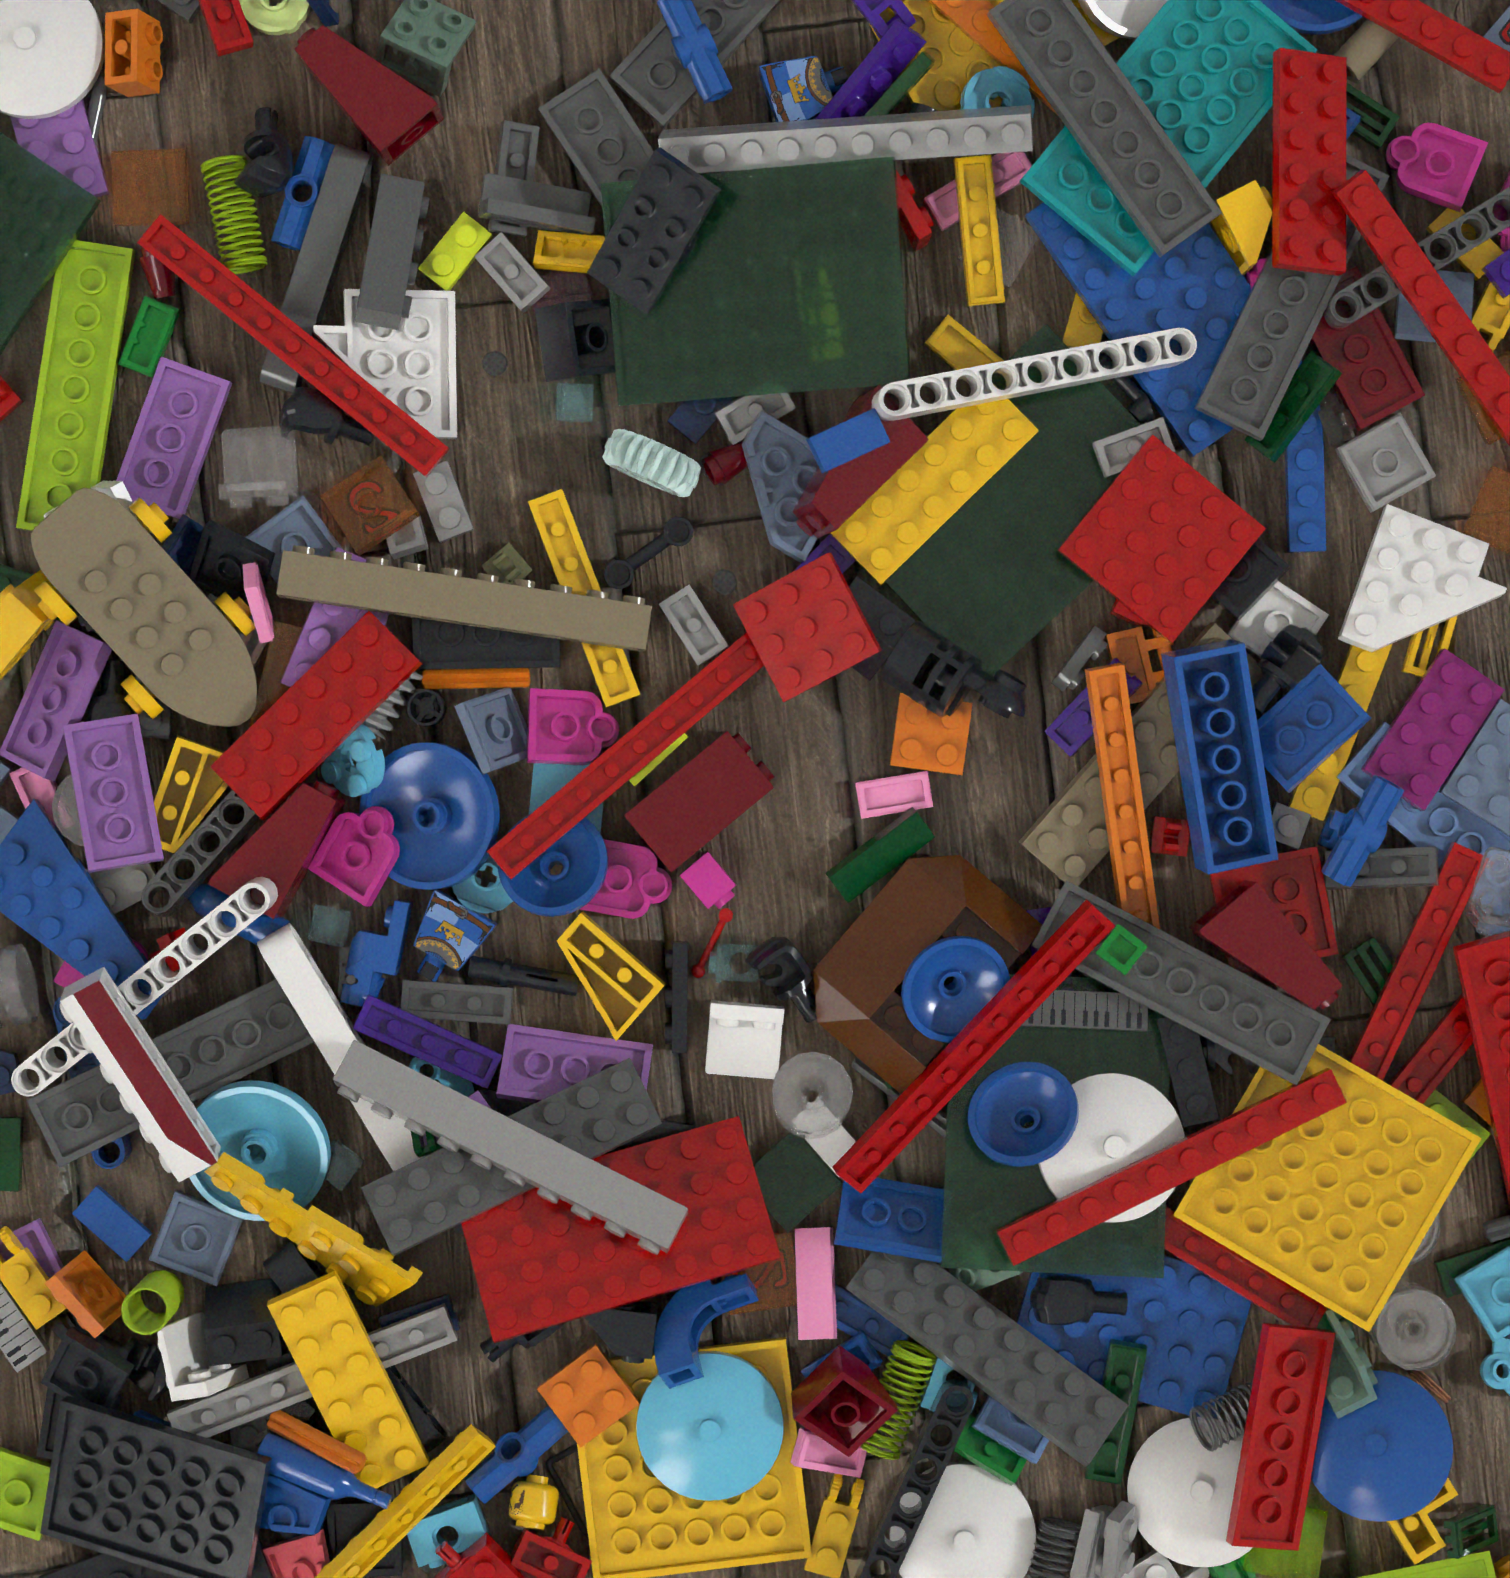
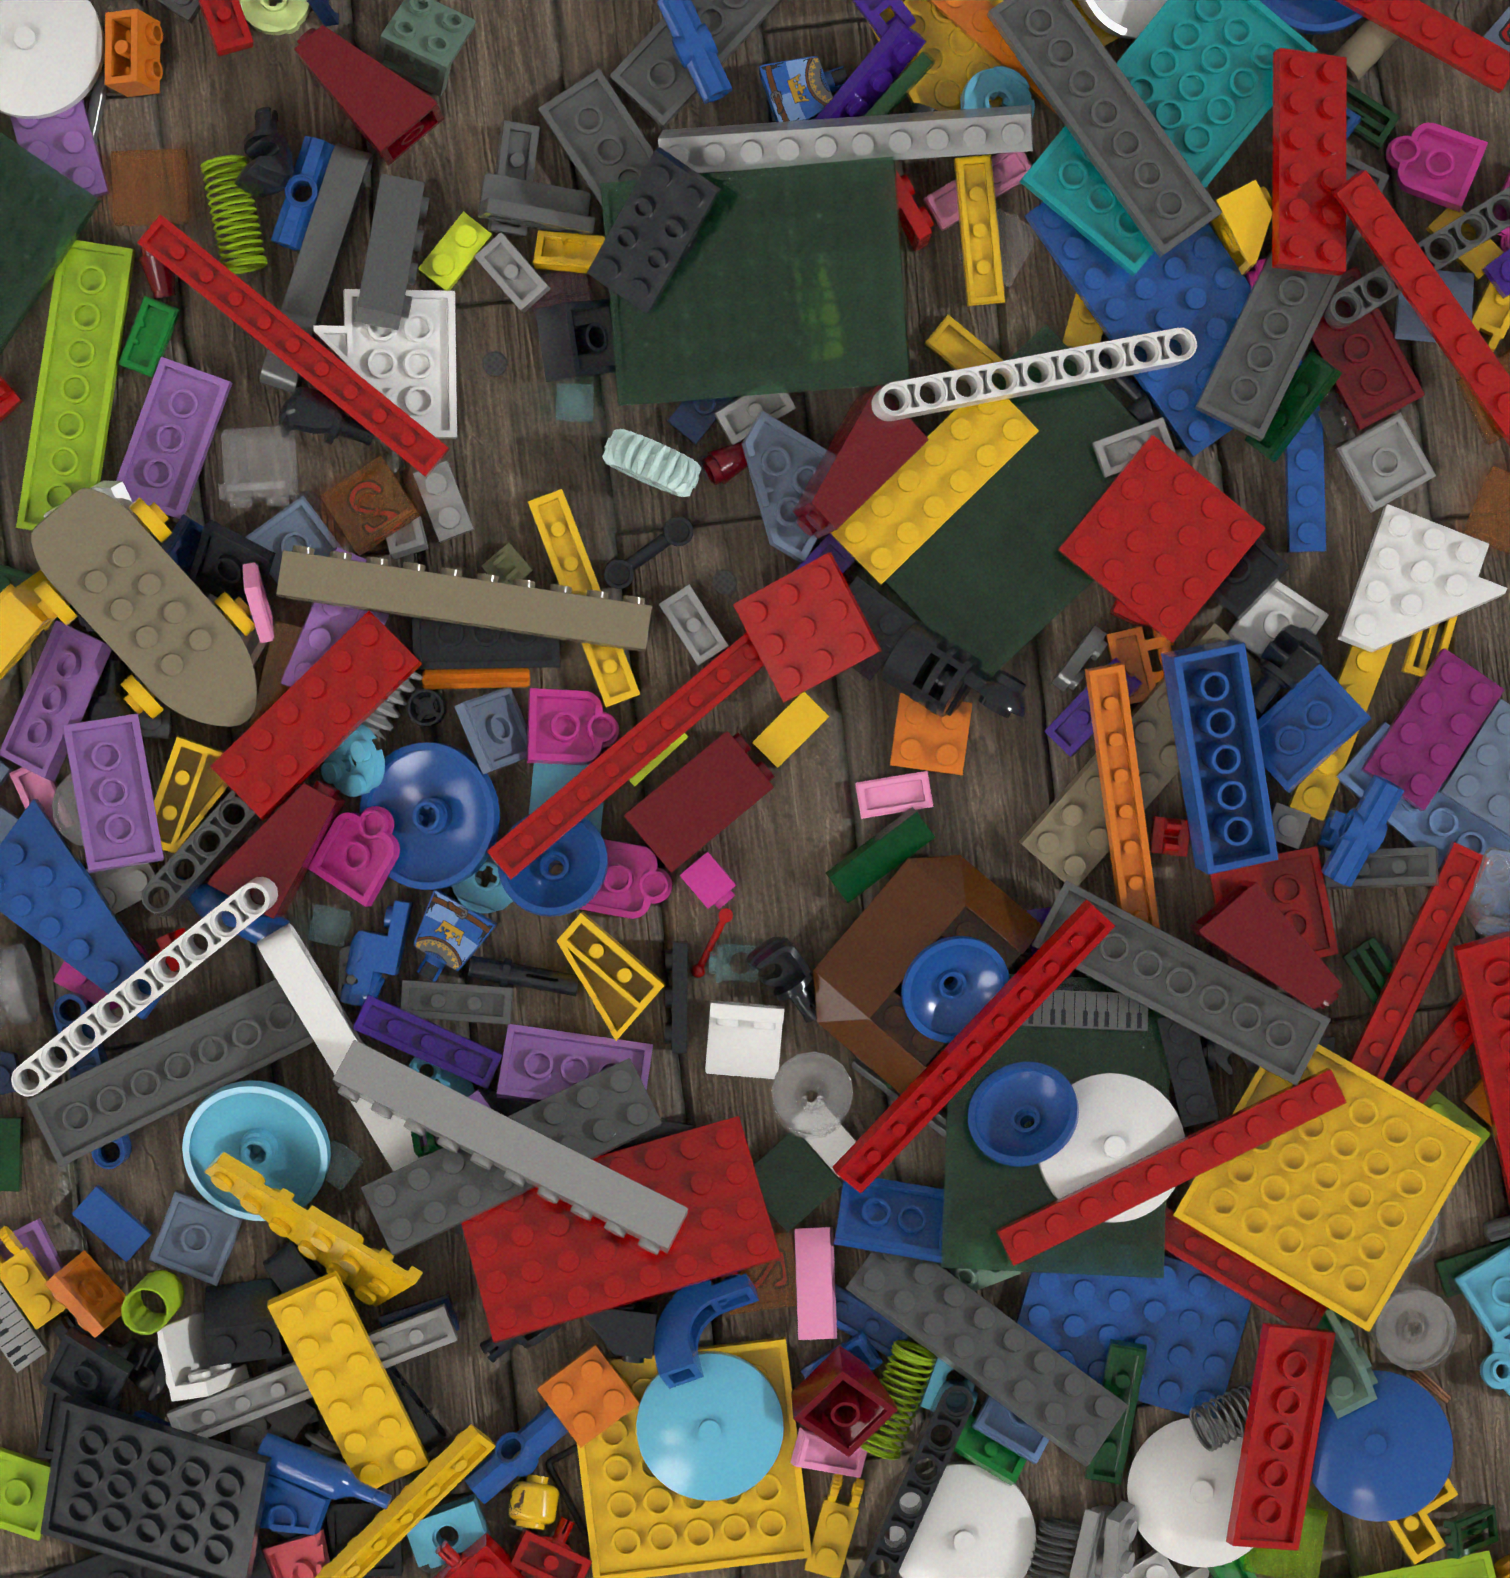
brick [60,967,221,1182] -> none
orange axle [267,1410,367,1474] -> none
blue tile [806,408,890,474] -> none
black piece [1030,1274,1128,1325] -> none
green plate [1095,924,1148,976] -> none
none -> yellow tile [752,692,829,768]

